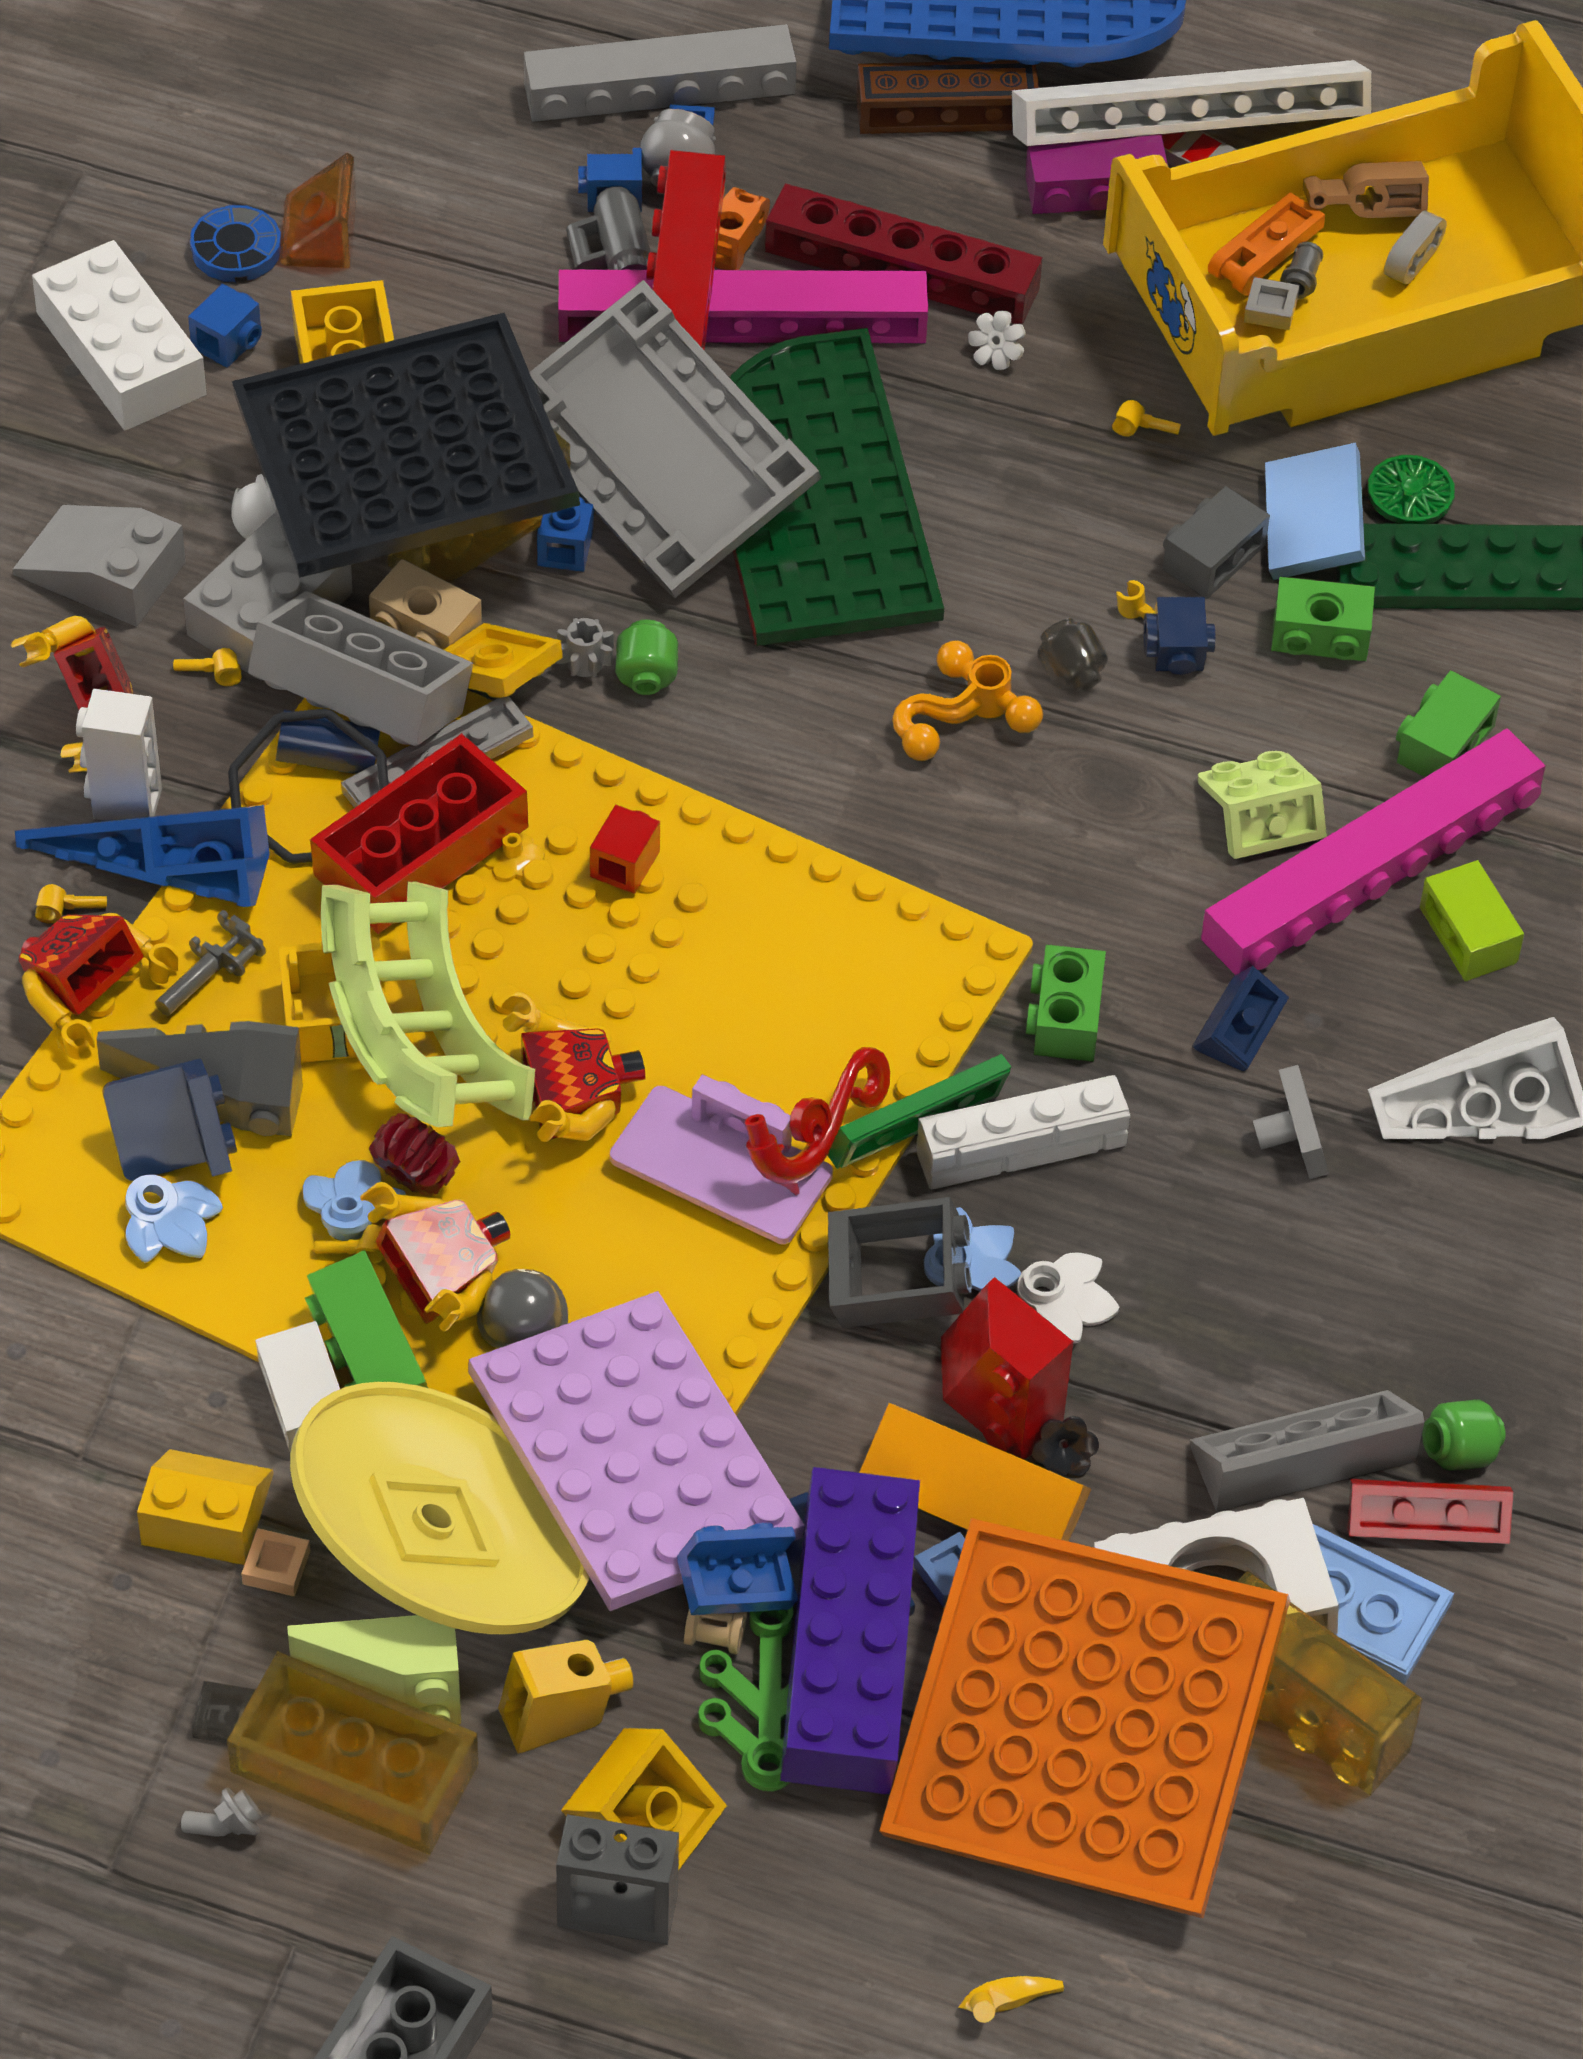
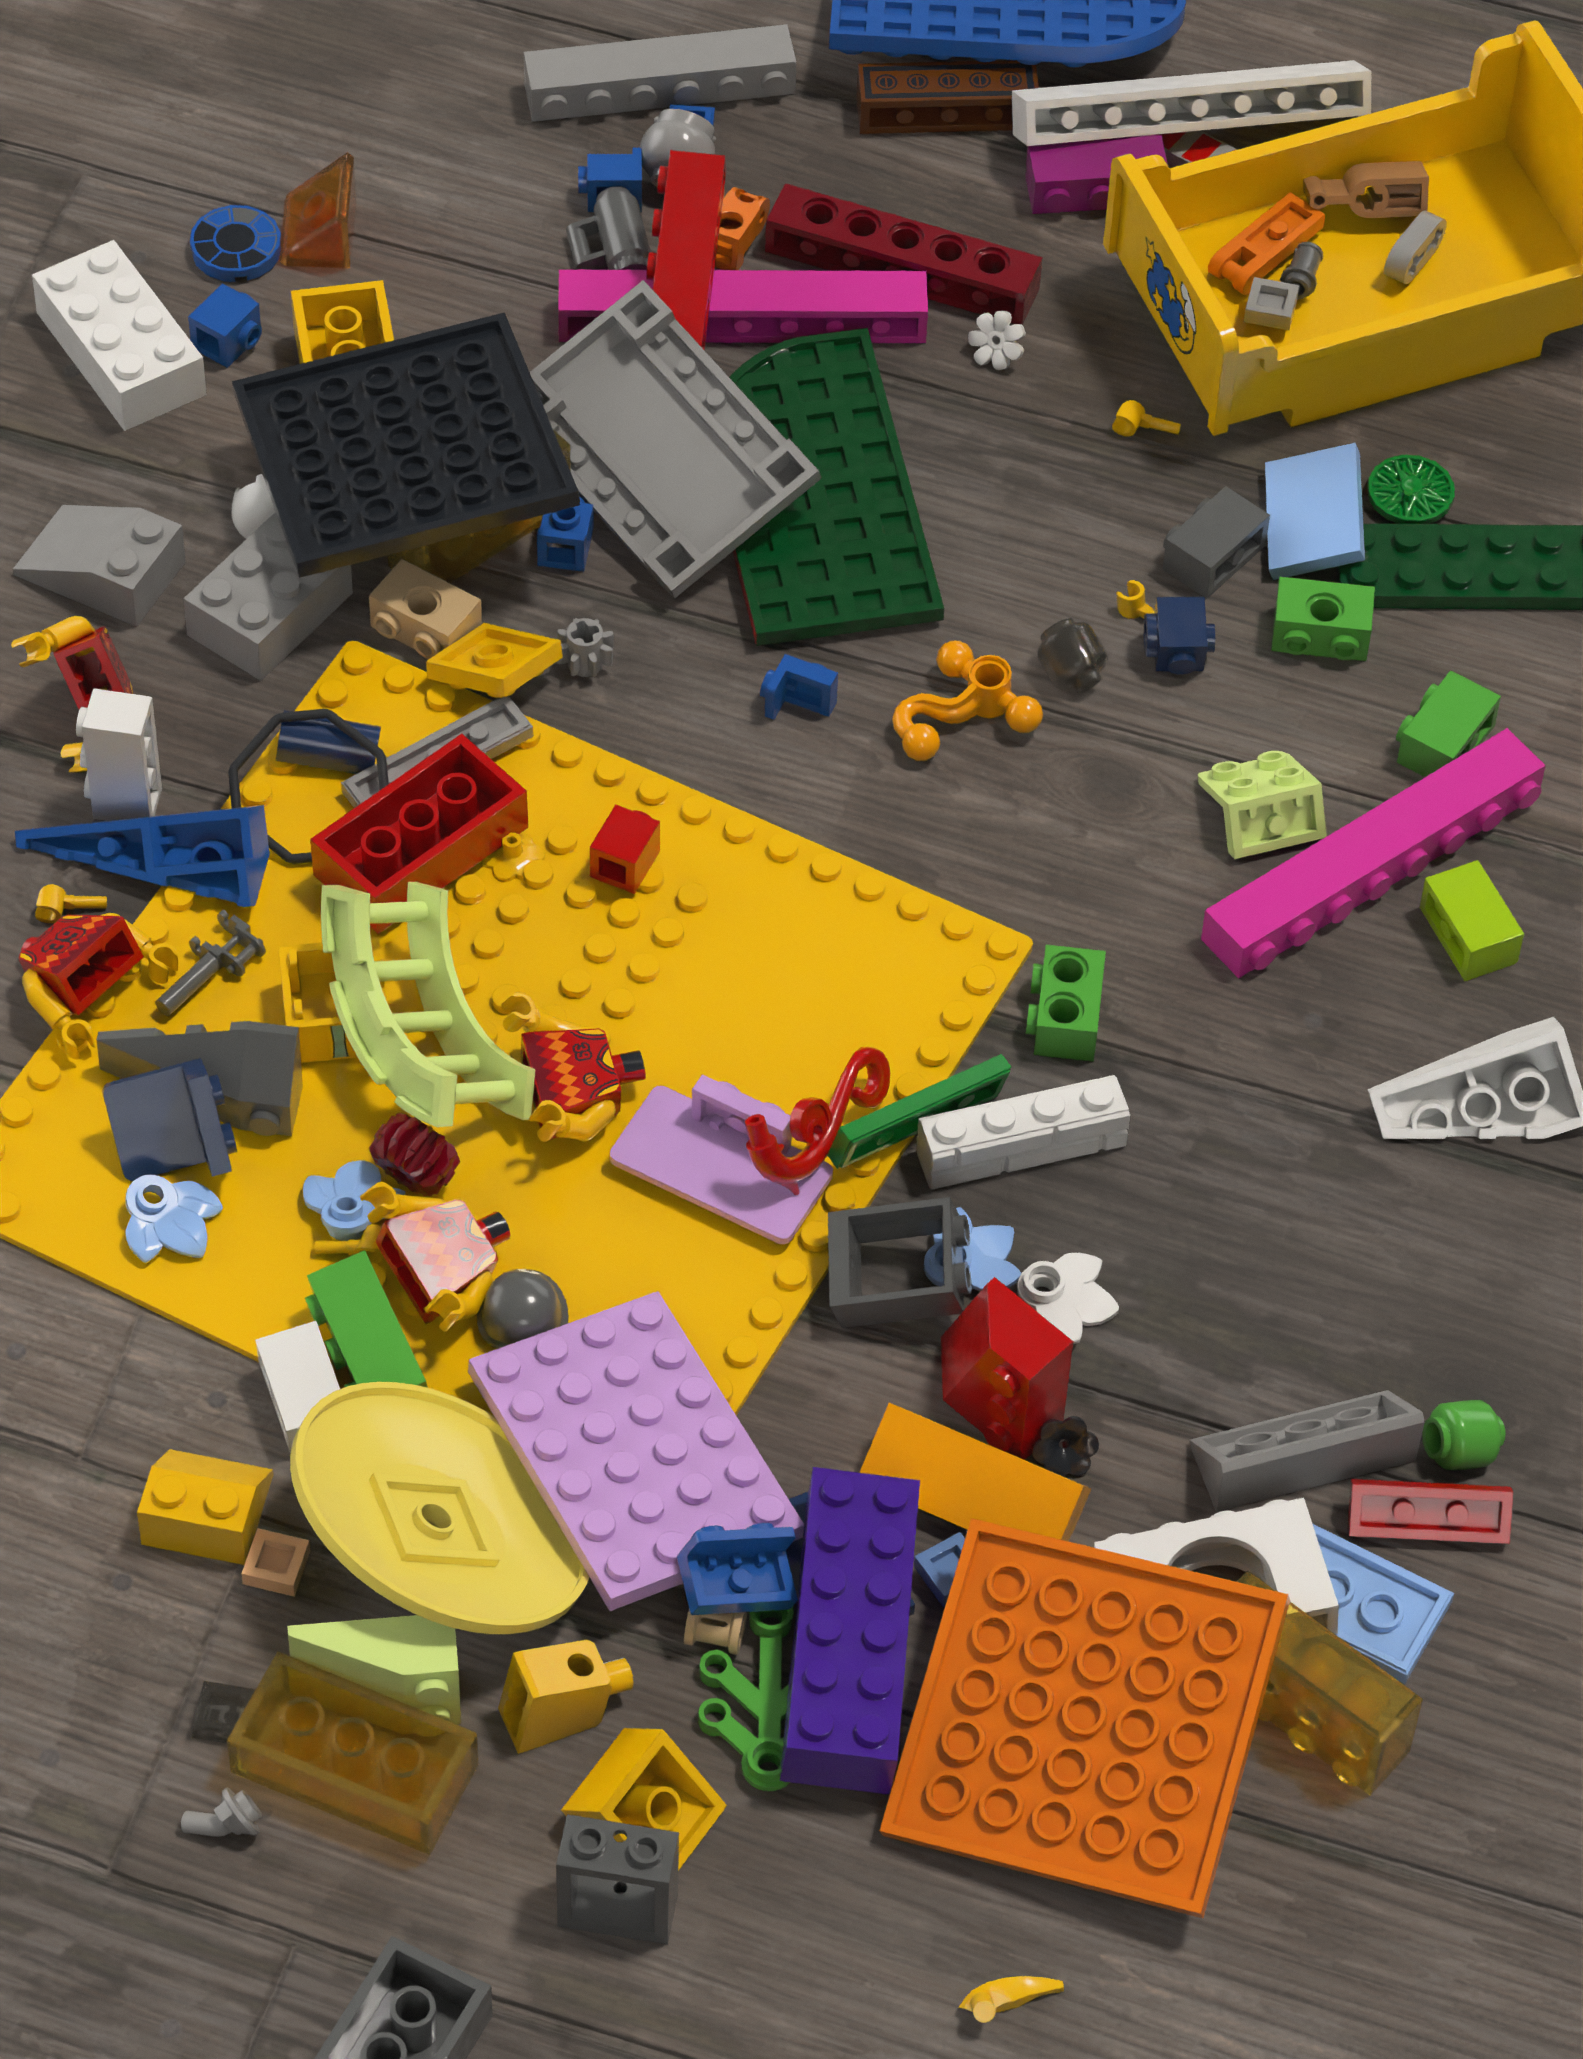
yellow hand [173,648,242,686] -> none
light grey brick [248,591,473,746] -> none
bright green head [615,619,679,695] -> none
dark blue slope [1192,966,1289,1071] -> none
light grey tile [1253,1065,1329,1179] -> none
none -> blue bracket [760,654,838,720]

